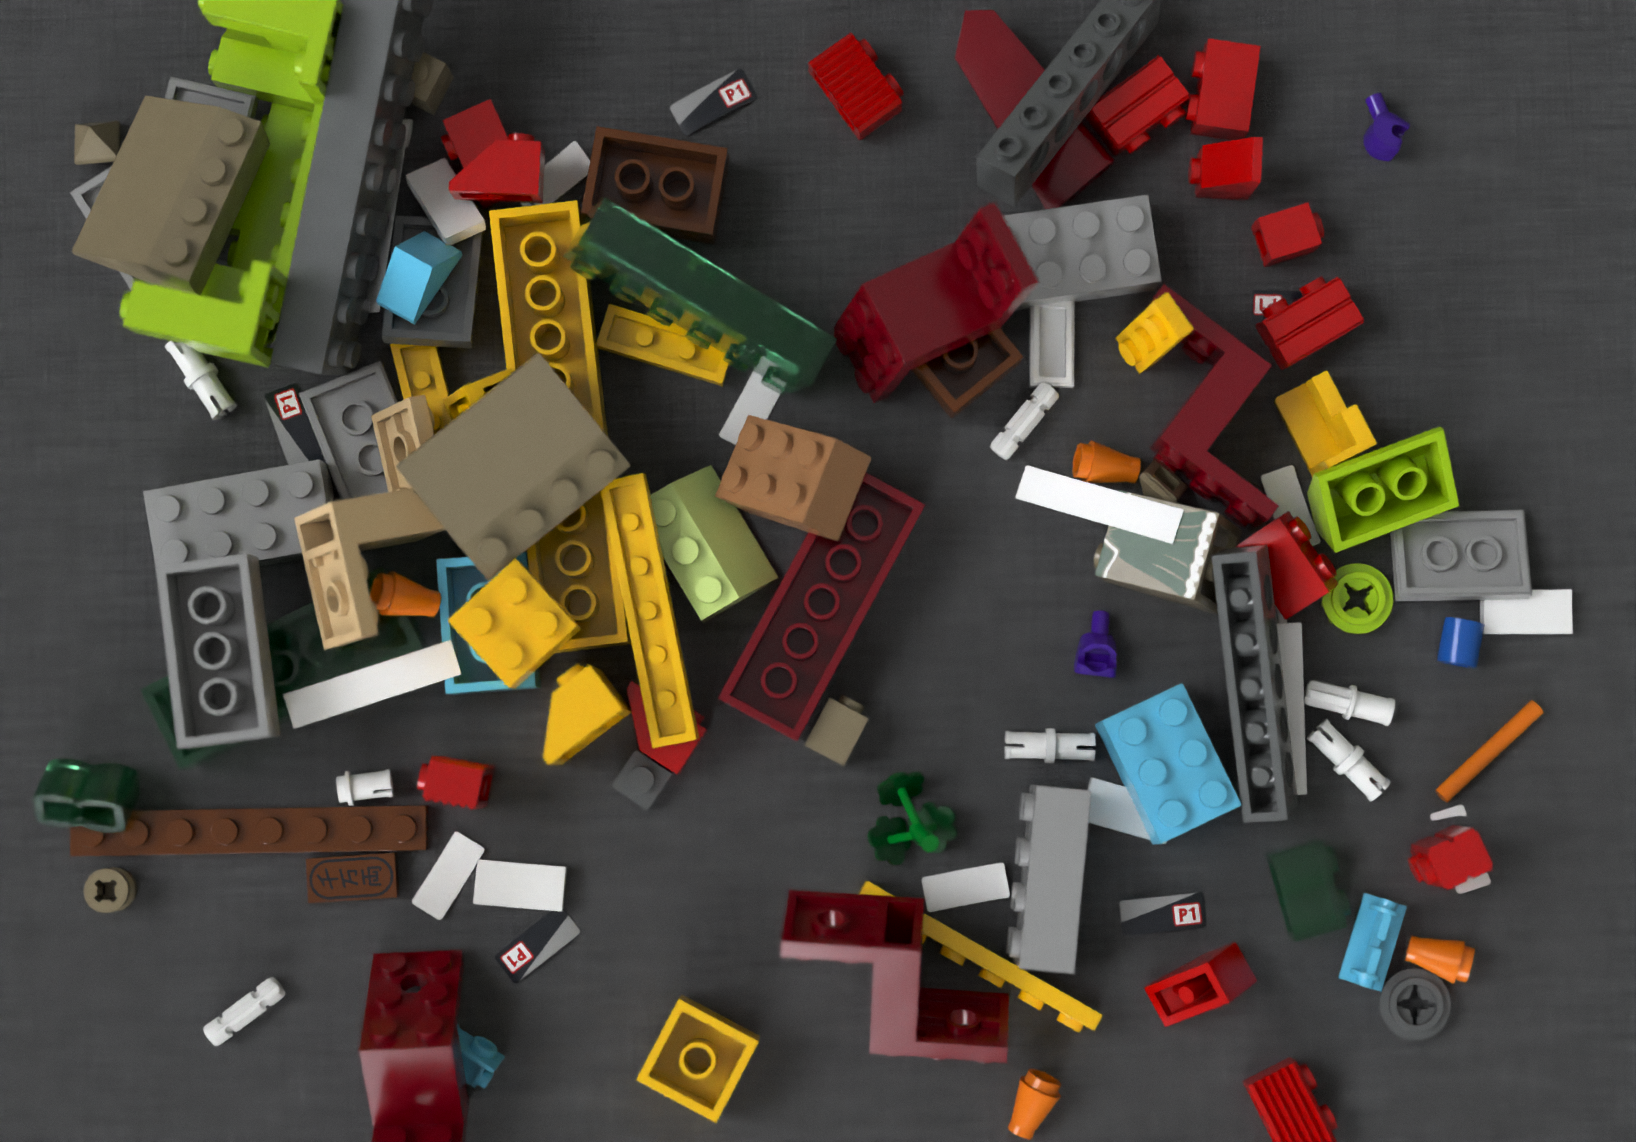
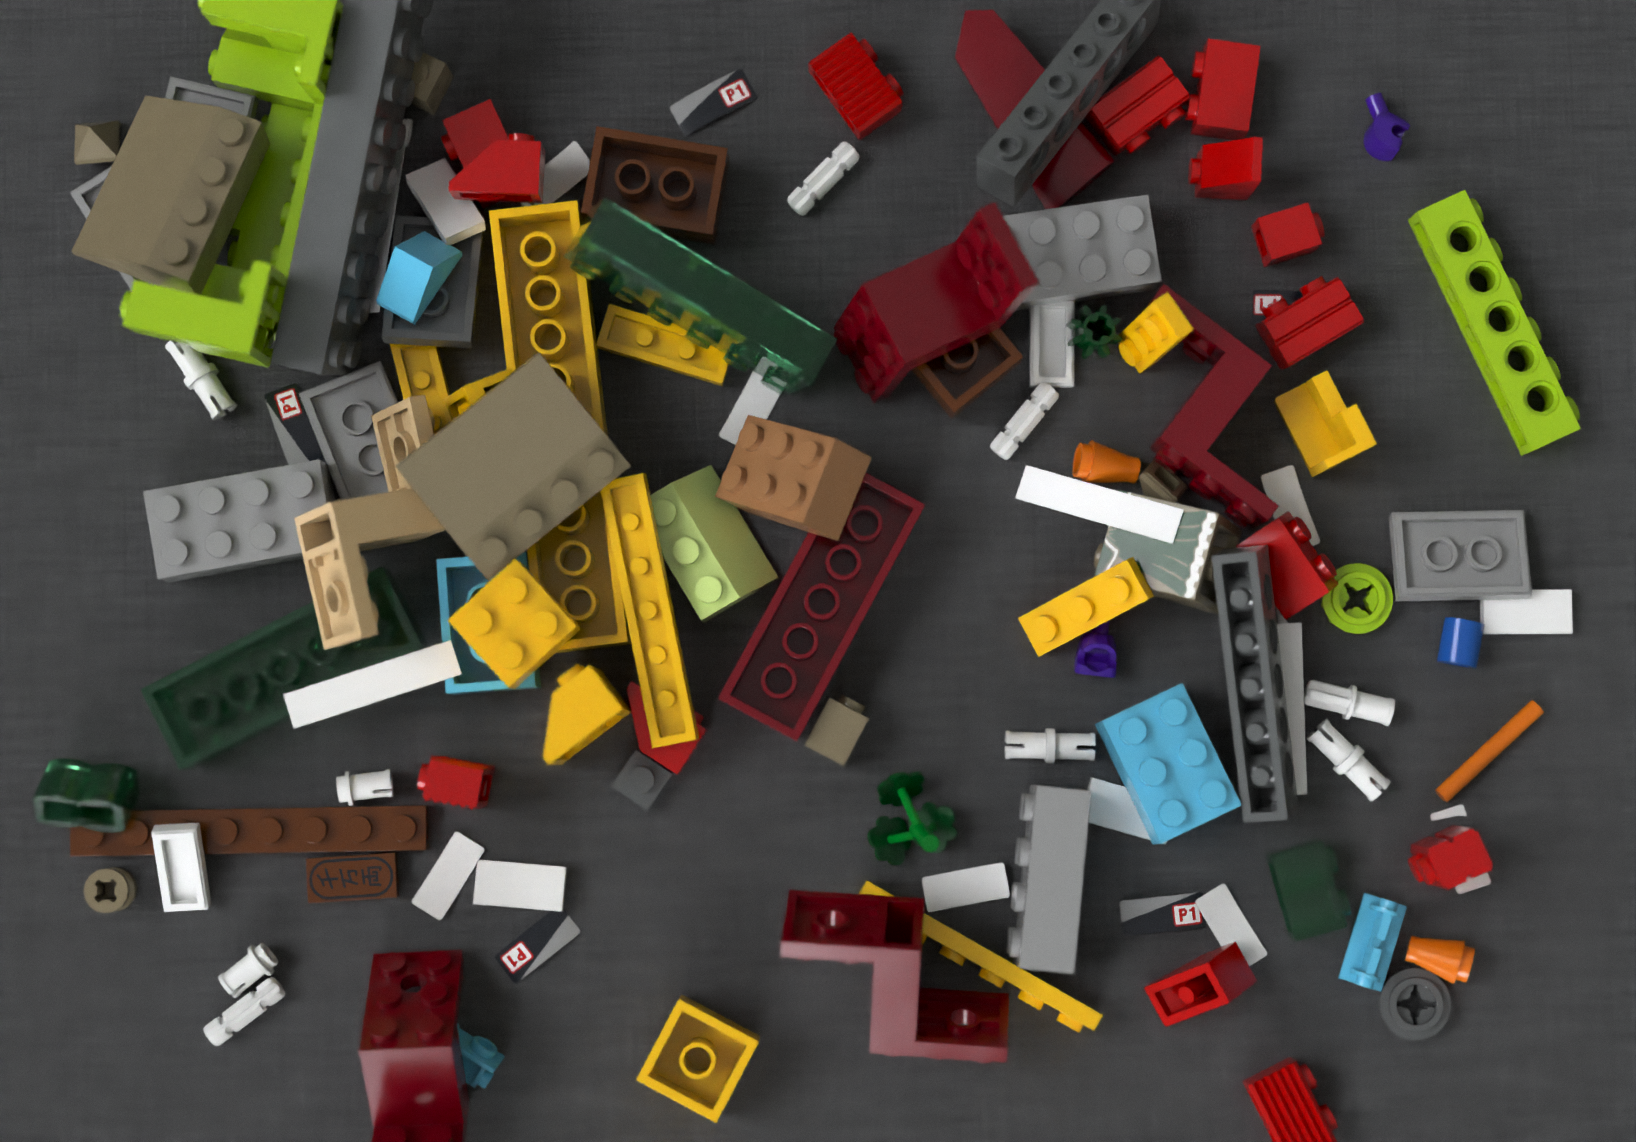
light grey brick [156,553,280,749] -> none
orange cone [370,571,441,618] -> none
orange cone [1007,1068,1062,1140] -> none
lime slope [1307,426,1459,553] -> none
none -> white tile [151,822,211,912]
none -> white pin [218,943,278,998]
none -> white axle [787,141,859,216]
none -> yellow plate [1018,557,1154,657]
none -> dark green gear [1066,304,1122,359]
none -> white sticker [1195,884,1267,966]
none -> lime brick [1408,190,1581,456]

